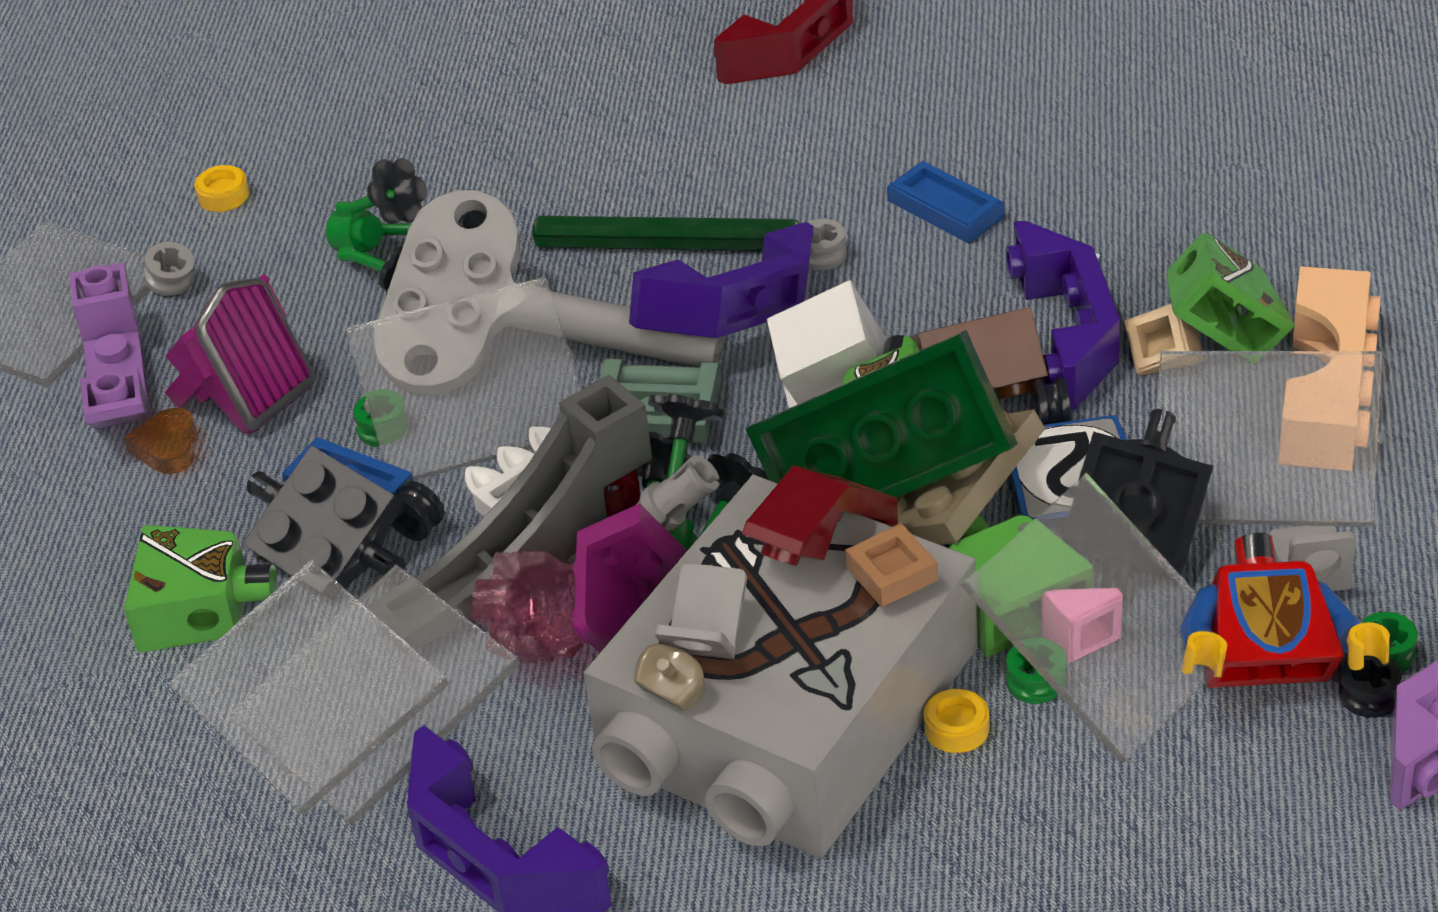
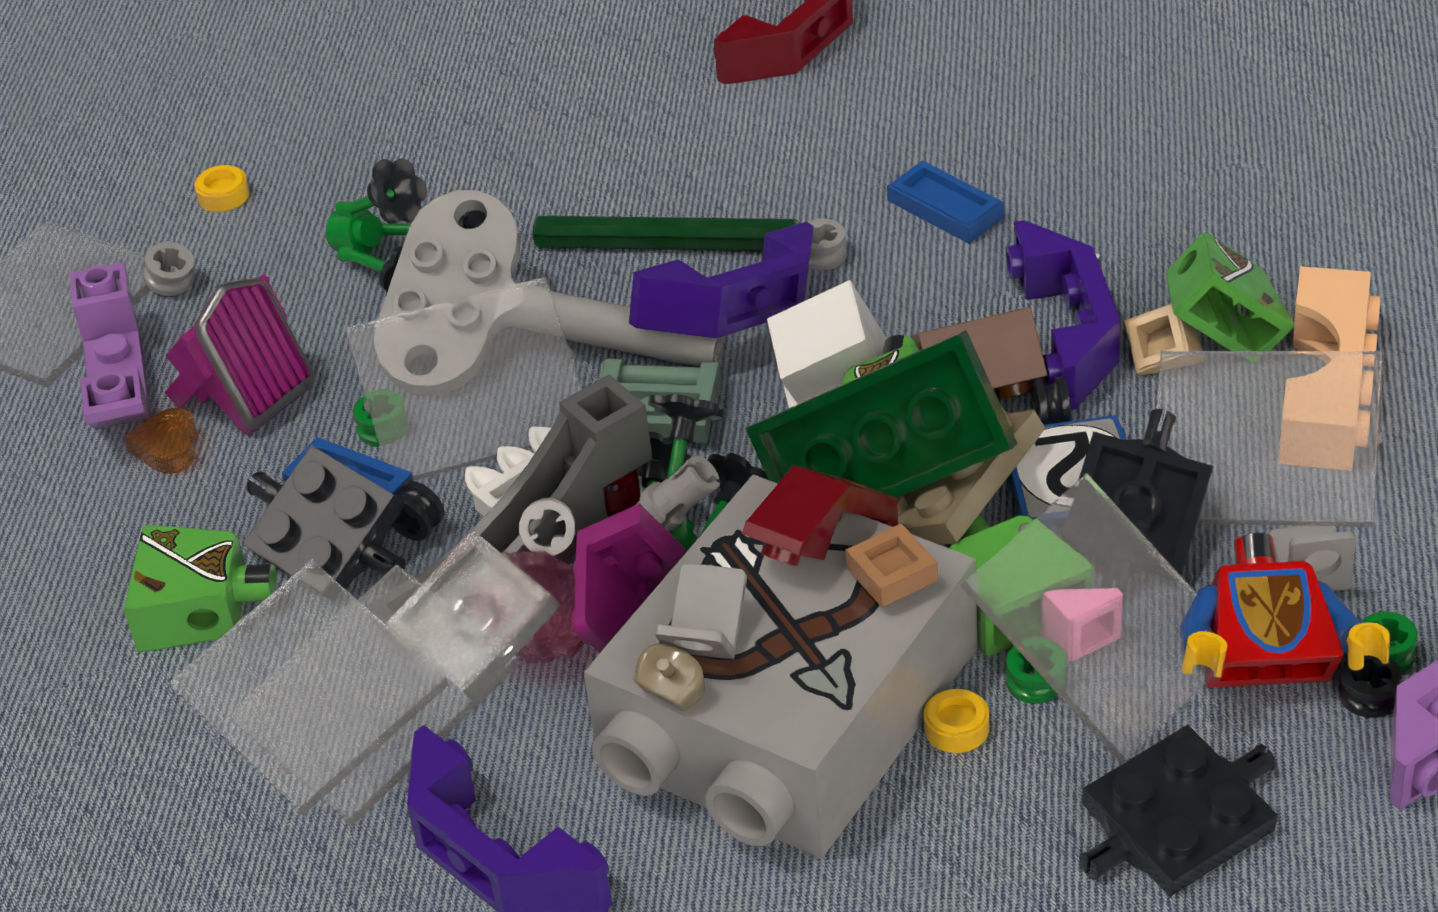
none -> clear tile [386,531,561,701]
none -> light grey bush [519,498,576,556]
none -> black plate [1079,725,1278,897]

